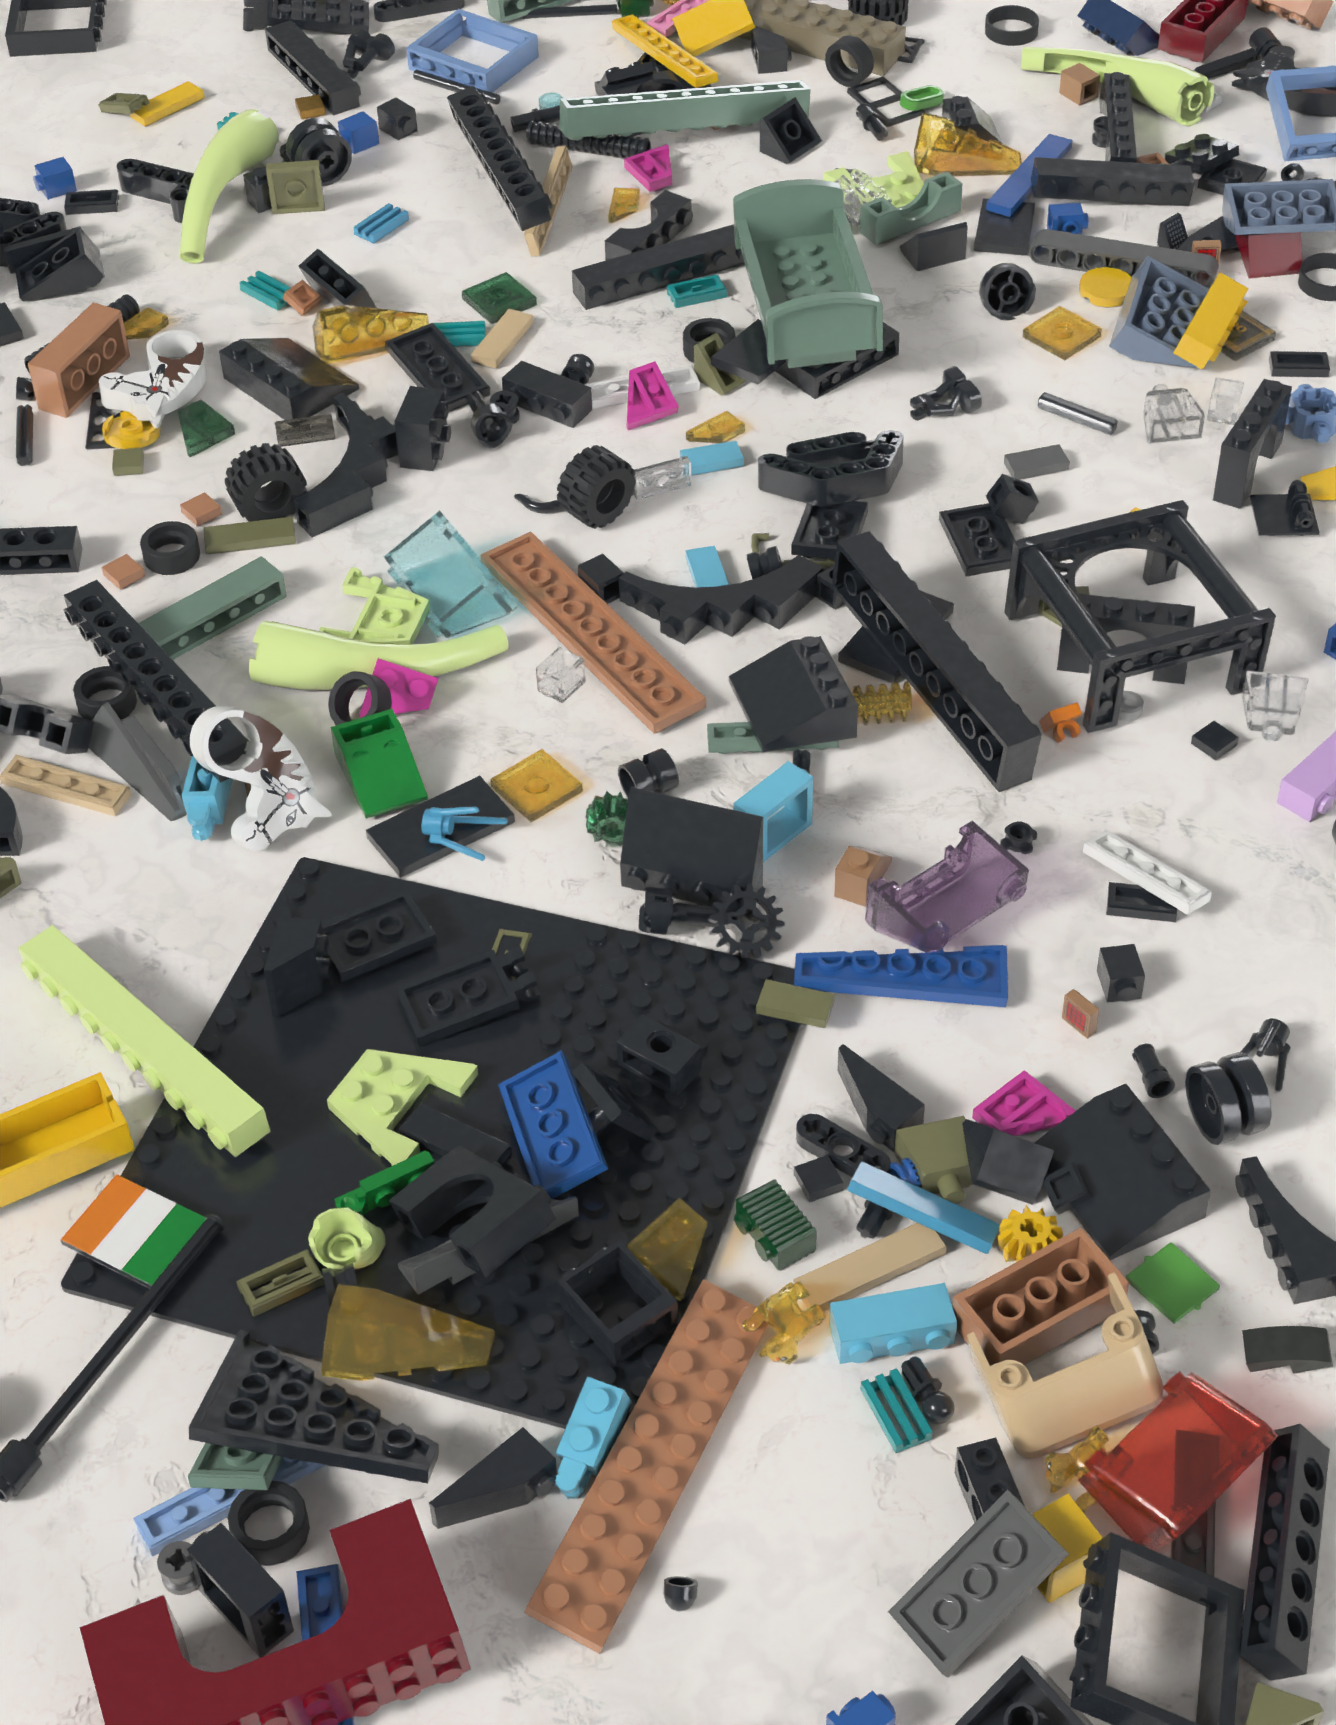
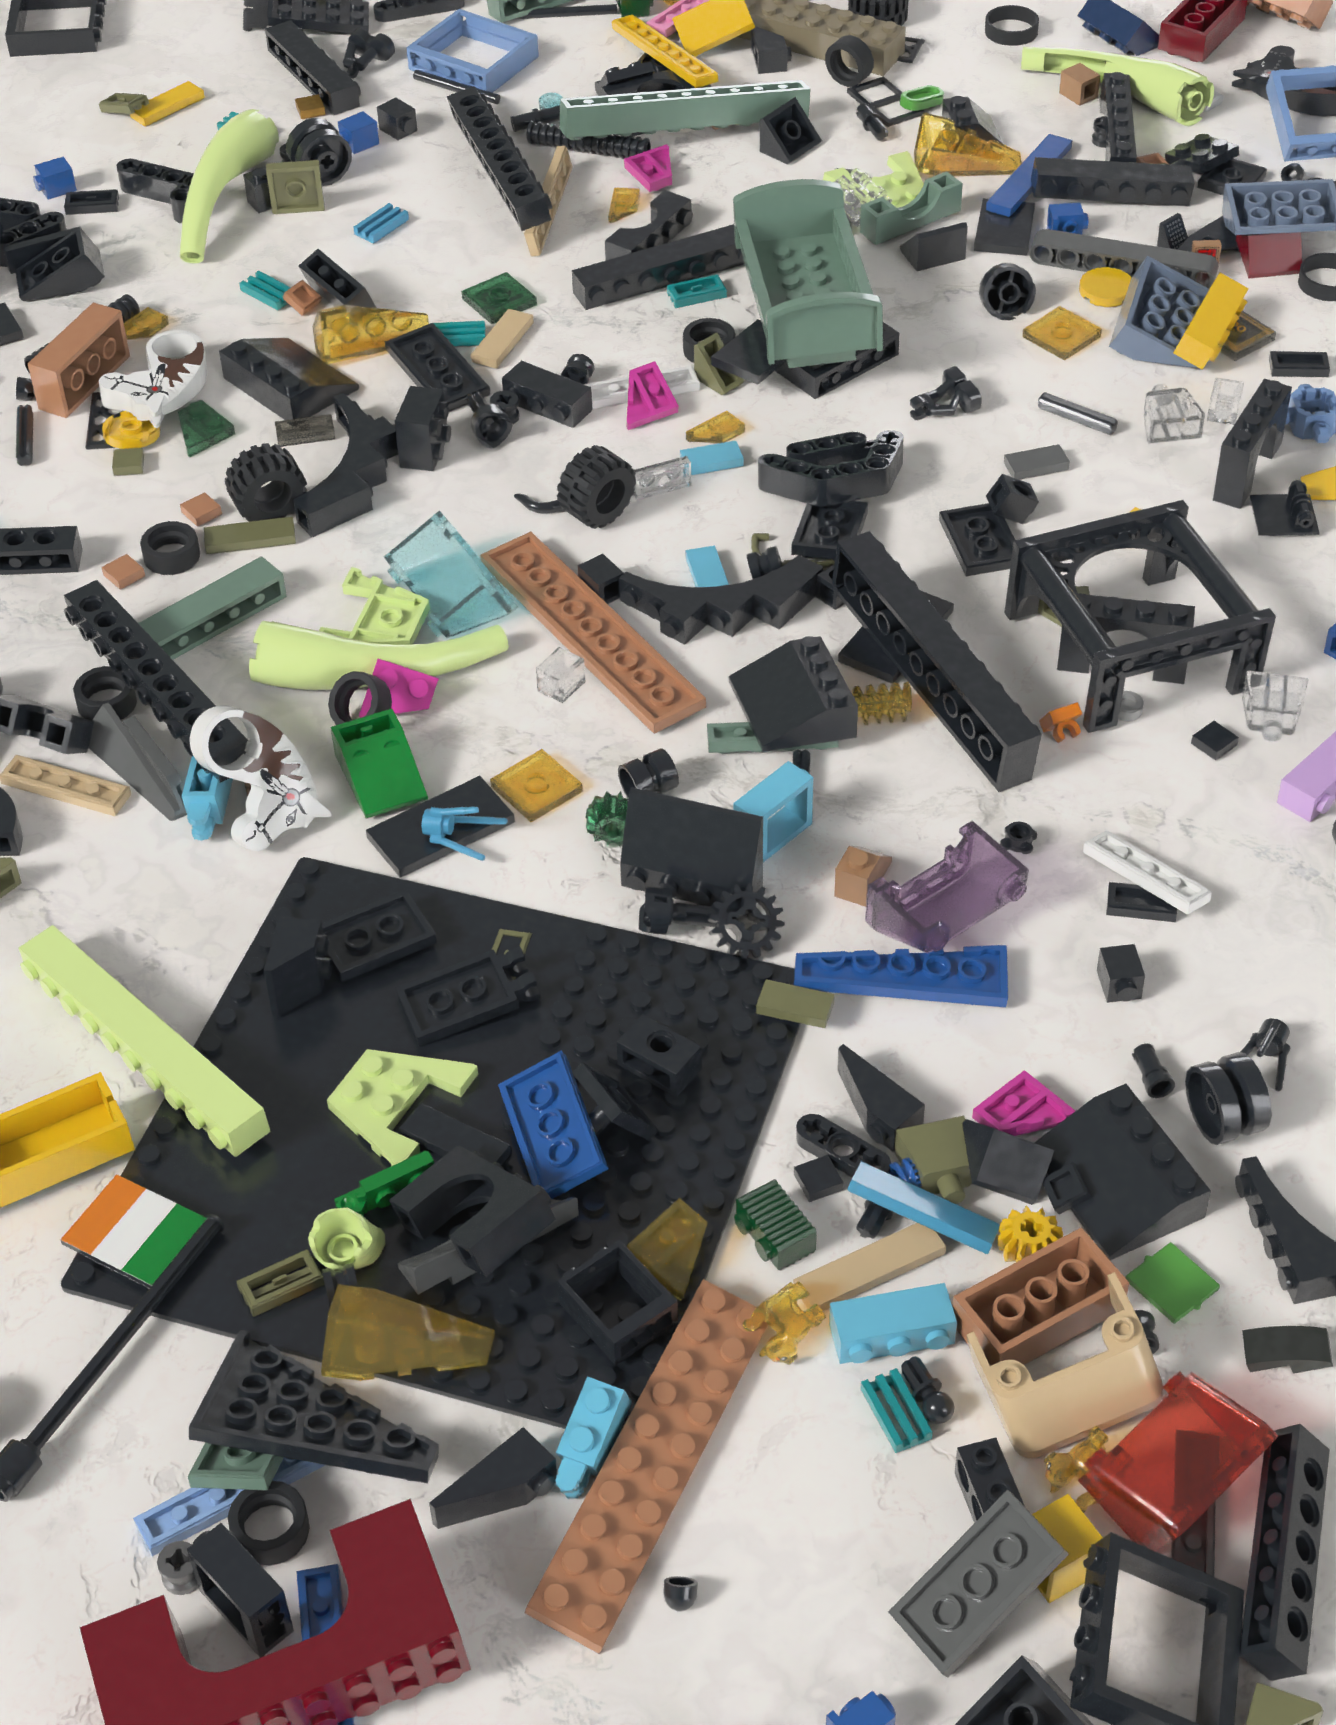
medium nougat tile [1062,989,1099,1039] -> none
black axle [1194,48,1259,79] -> none
black brick [1249,27,1281,59] -> none

